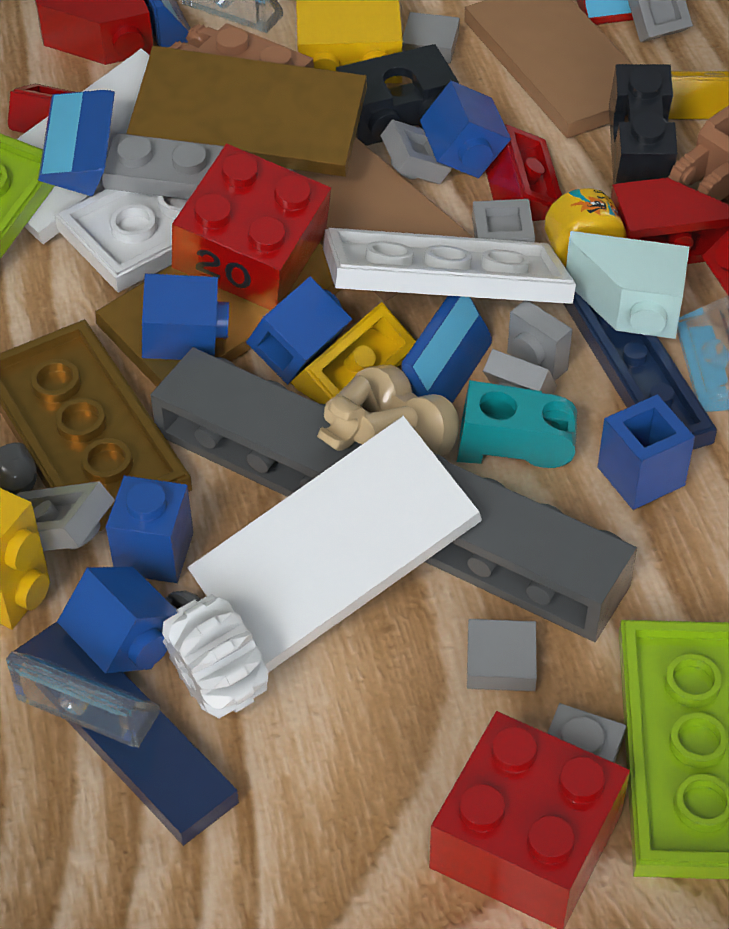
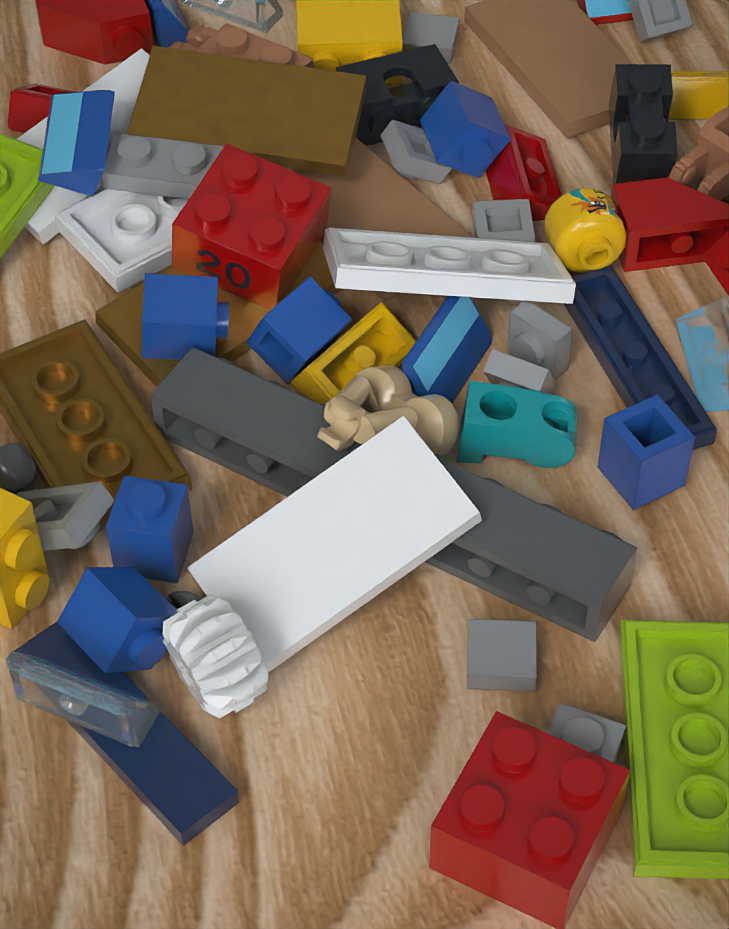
light aqua slope [566,231,689,339] -> none

